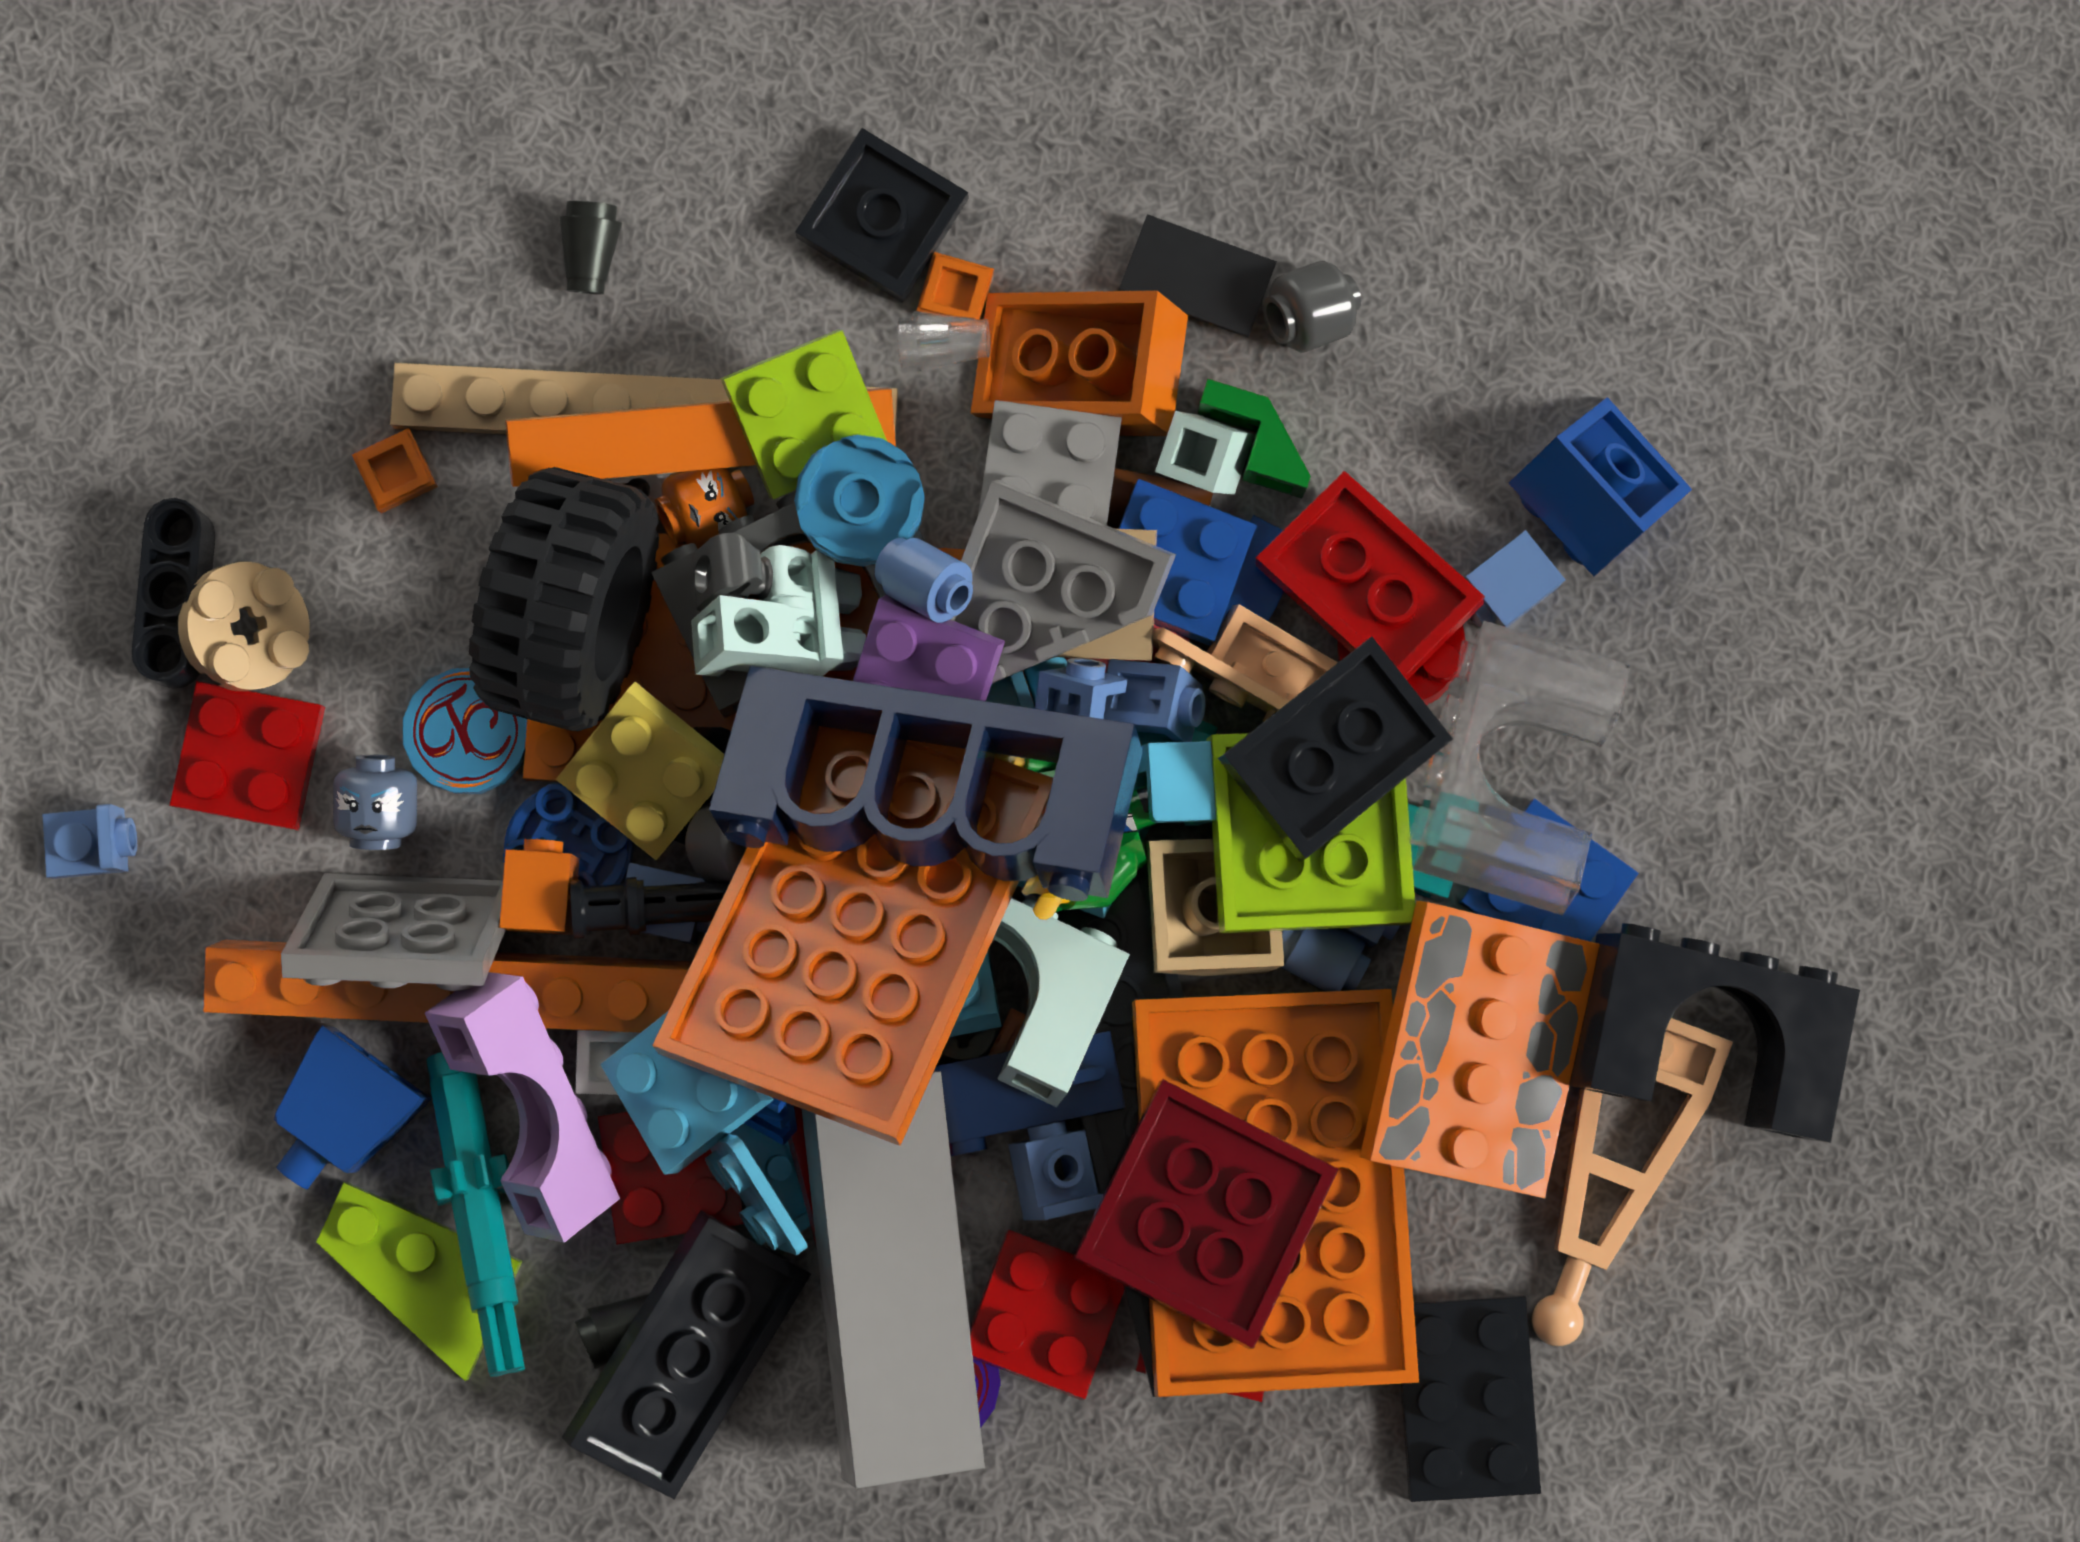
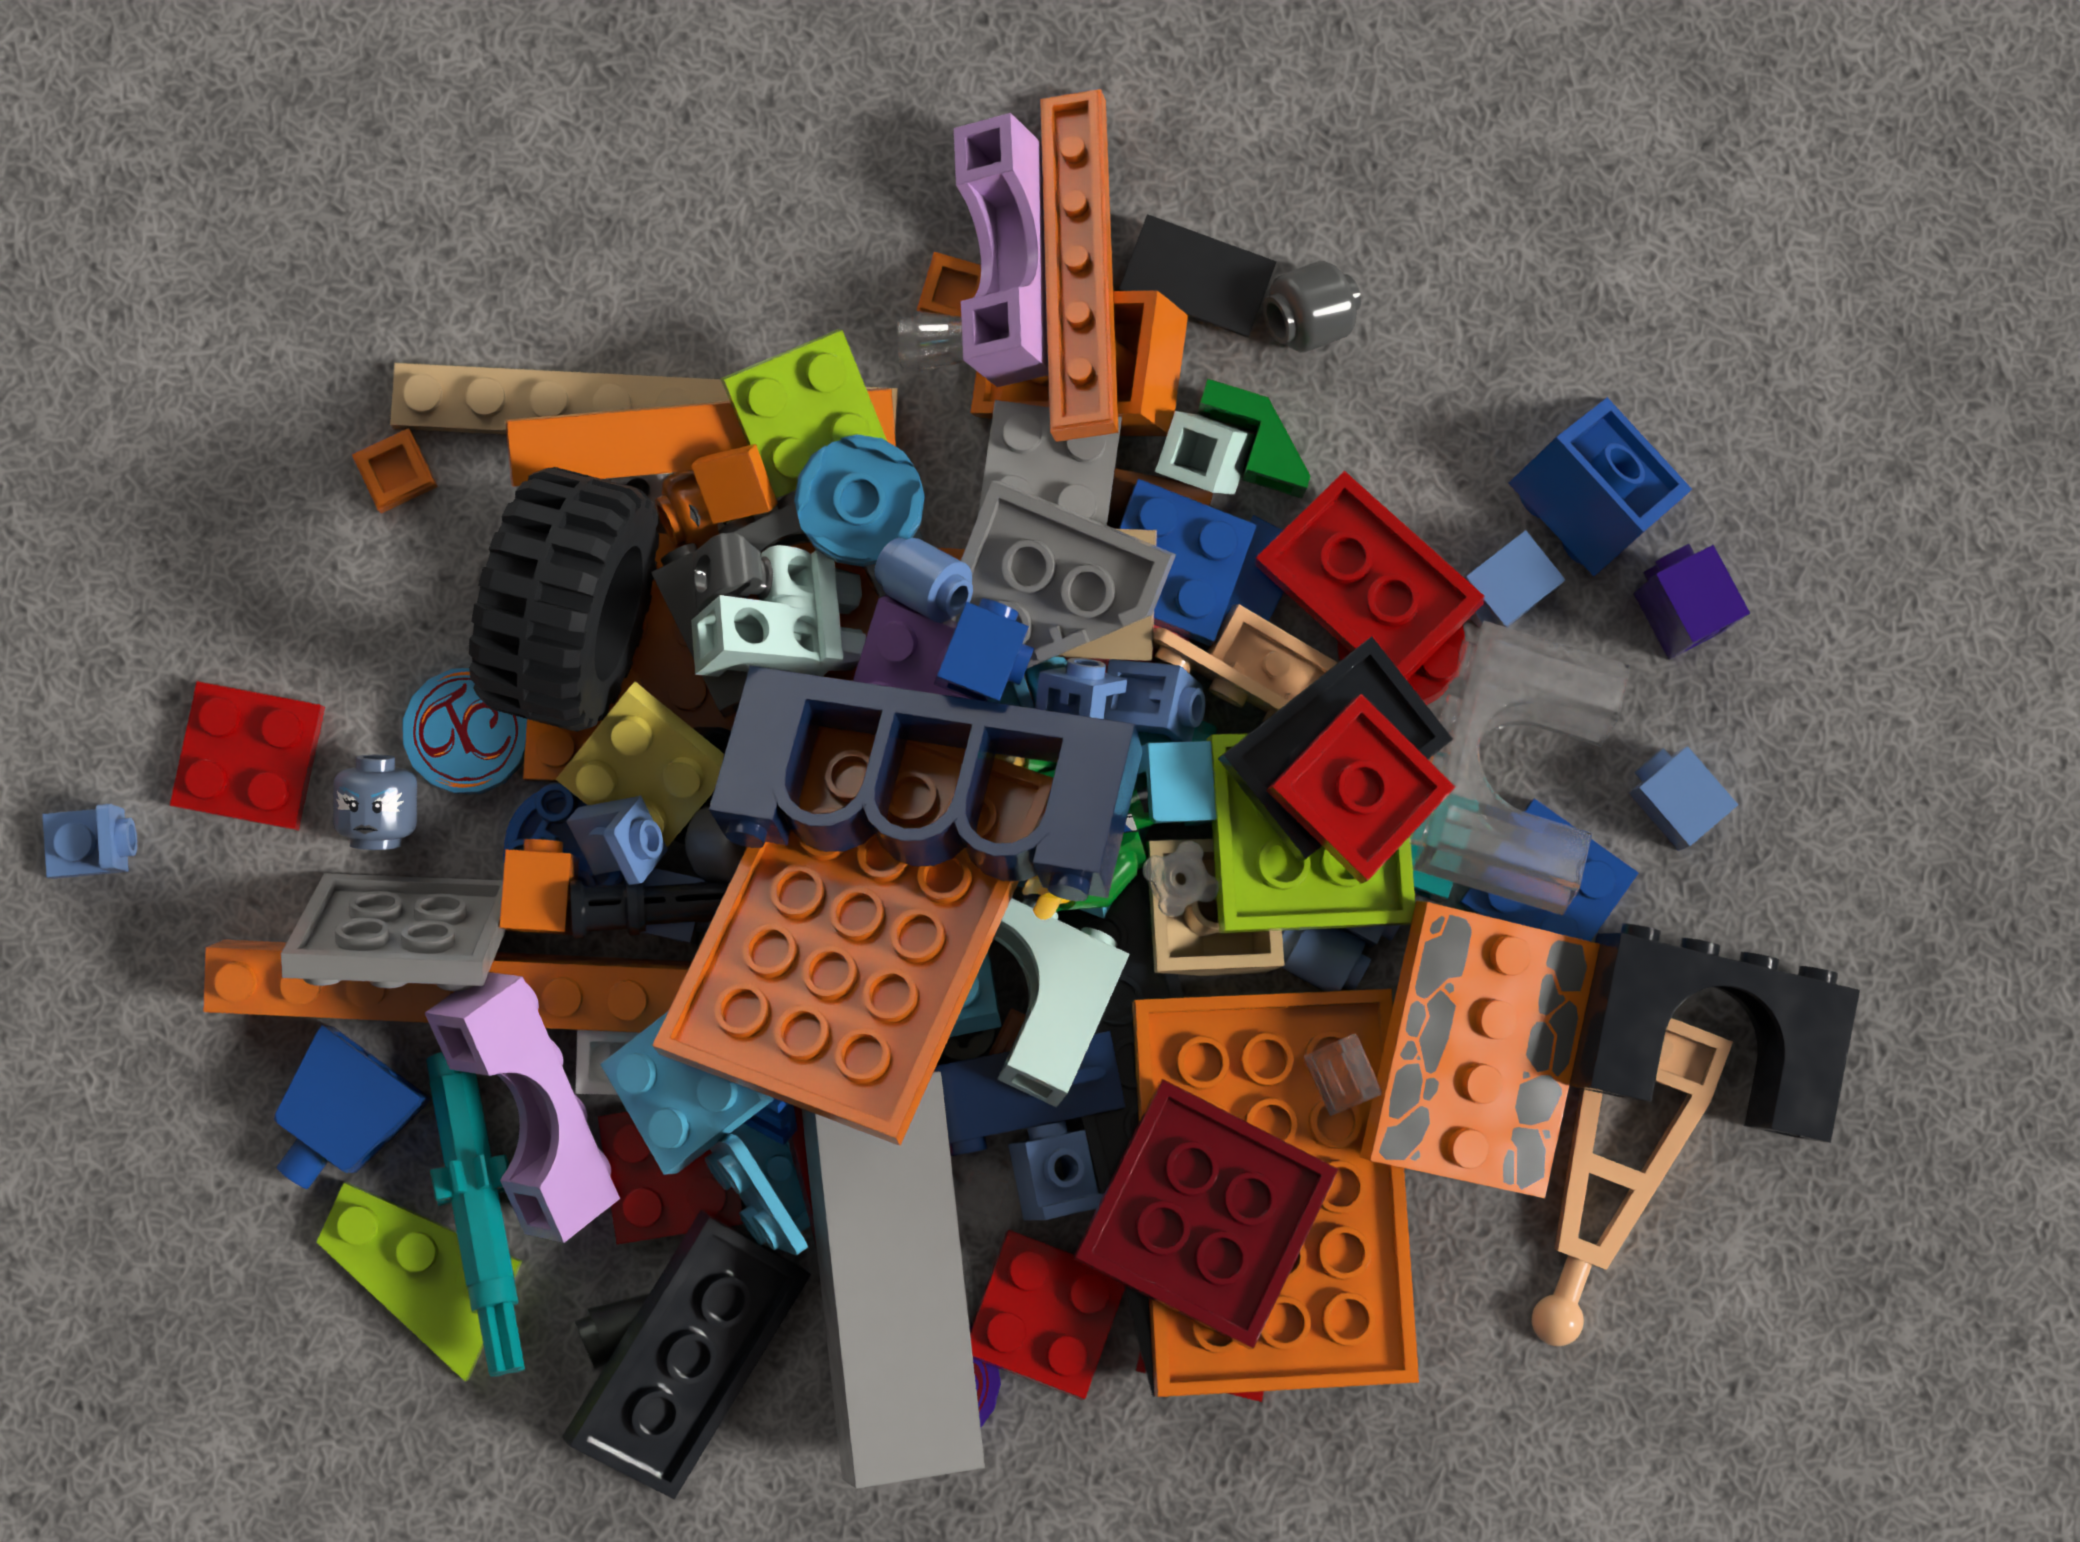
black beam [132,498,215,689] -> none
tan plate [178,562,310,691] -> none
pearl dark grey cone [559,201,622,295] -> none
black plate [795,128,969,303] -> none
black plate [1401,1296,1541,1502] -> none
none -> medium blue bracket [567,796,668,885]
none -> orange tile [691,444,778,524]
none -> blue brick [934,598,1034,703]
none -> lavender arch [954,113,1048,387]
none -> orange tile [1040,89,1119,442]
none -> clear plate [1143,841,1219,917]
none -> red plate [1266,694,1456,884]
none -> clear tile [1304,1033,1382,1116]
none -> medium blue brick [1629,746,1738,851]
none -> dark purple brick [1633,544,1750,660]

